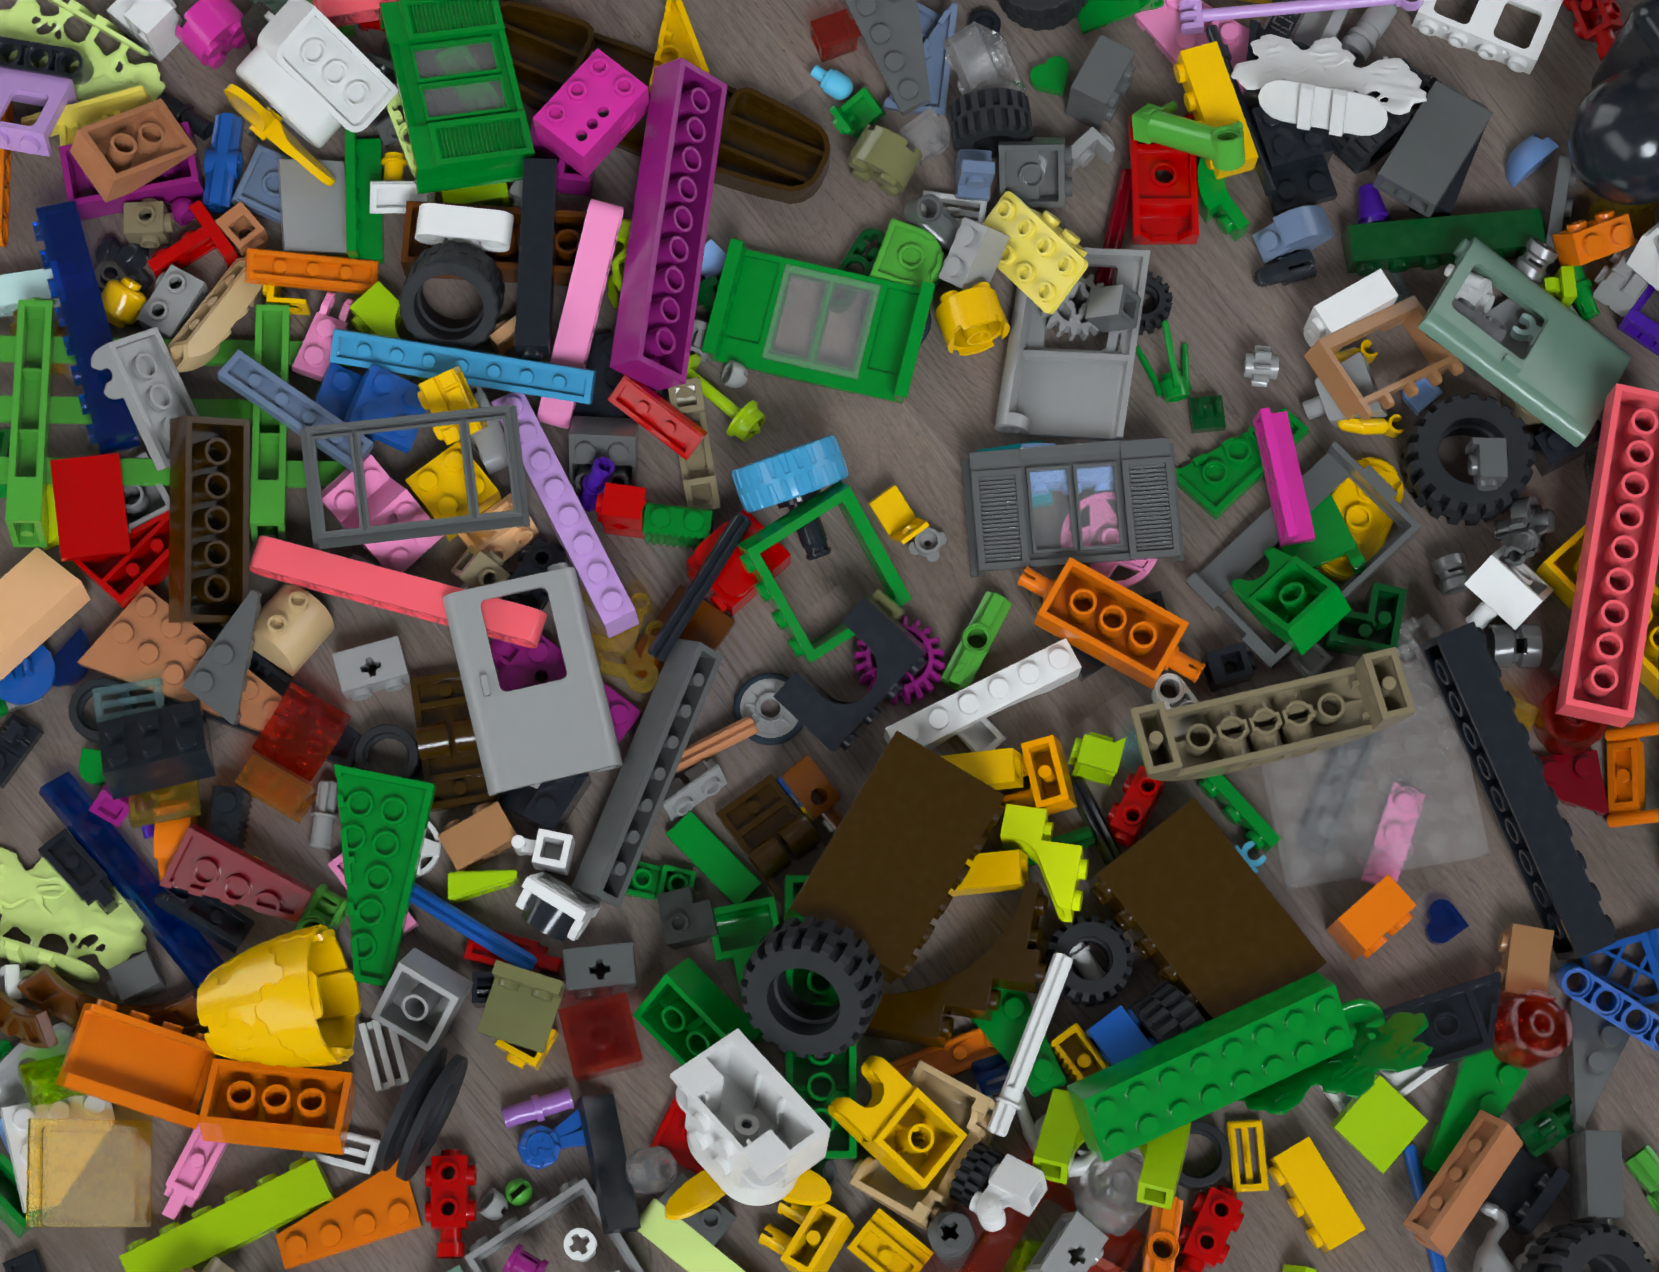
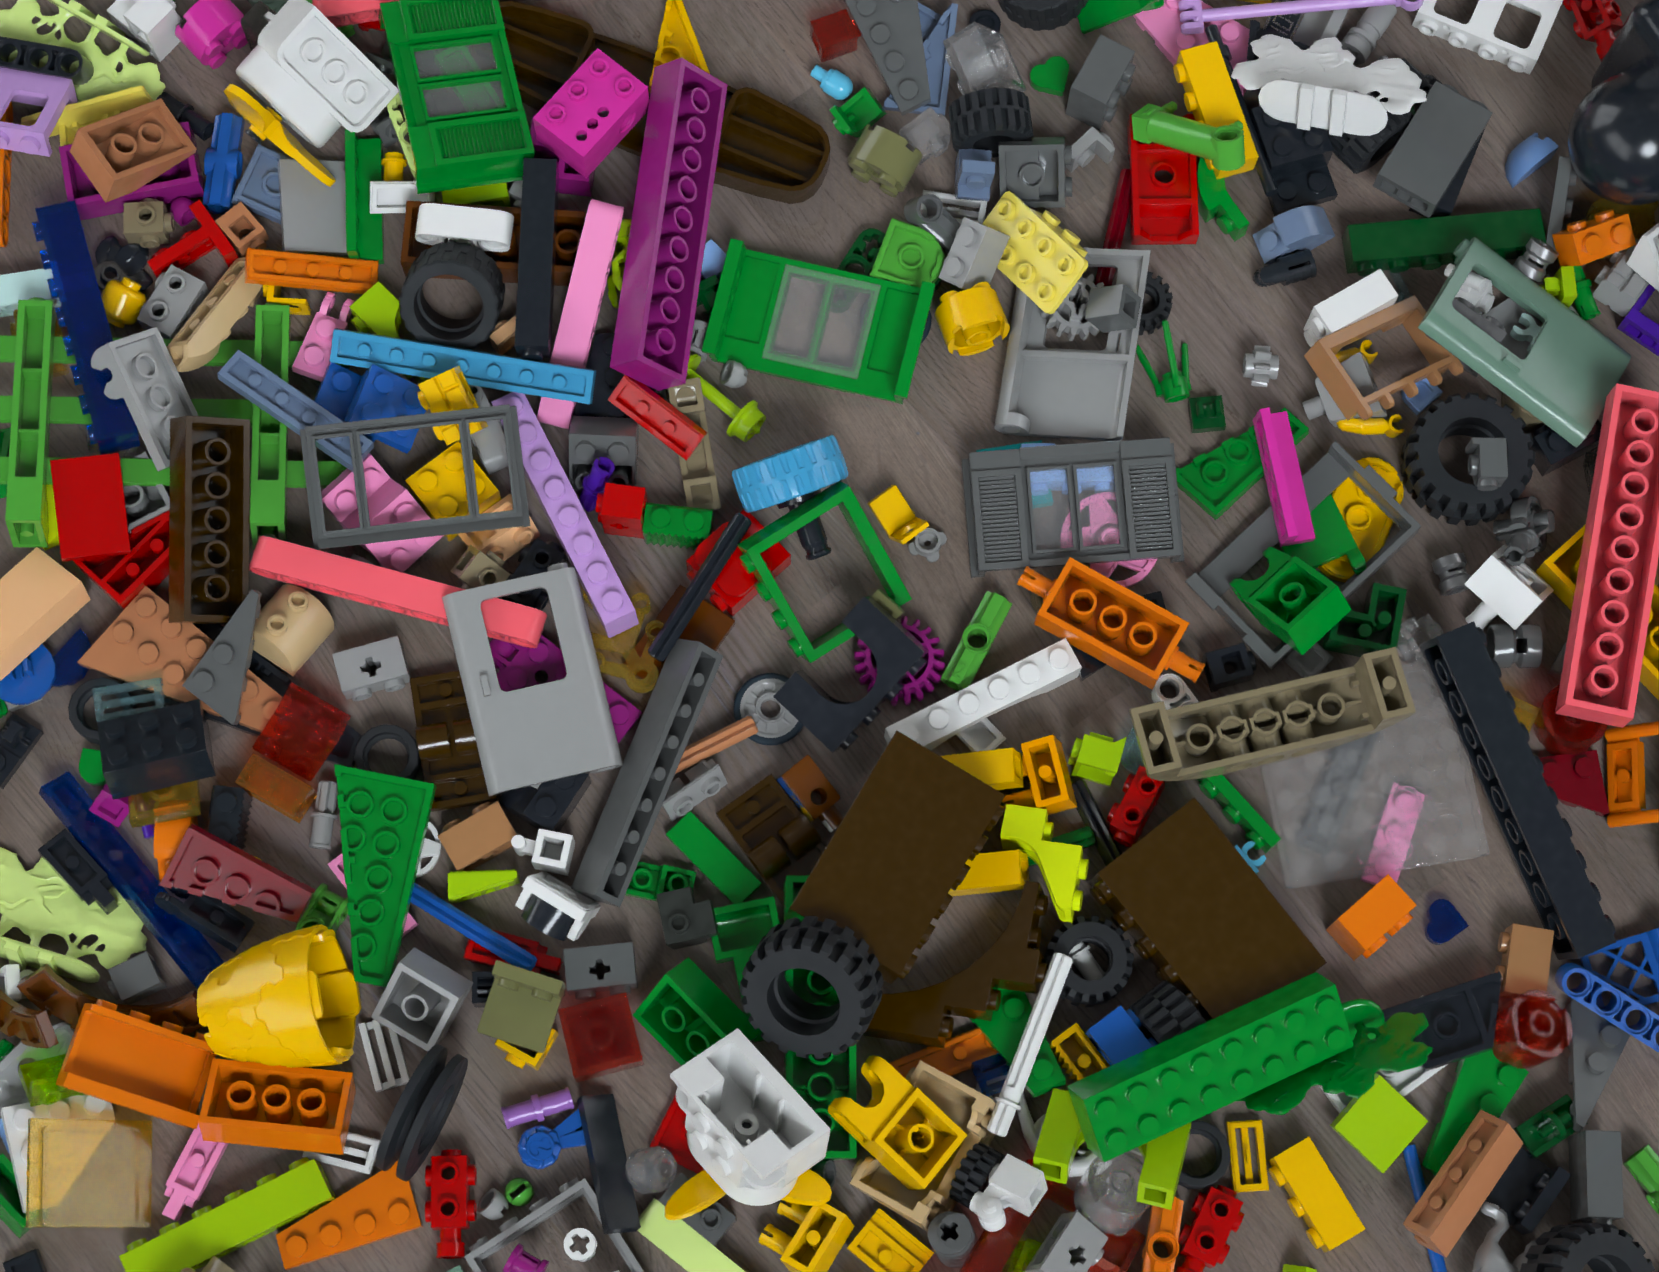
dark purple cone [1358,184,1390,224] -> none

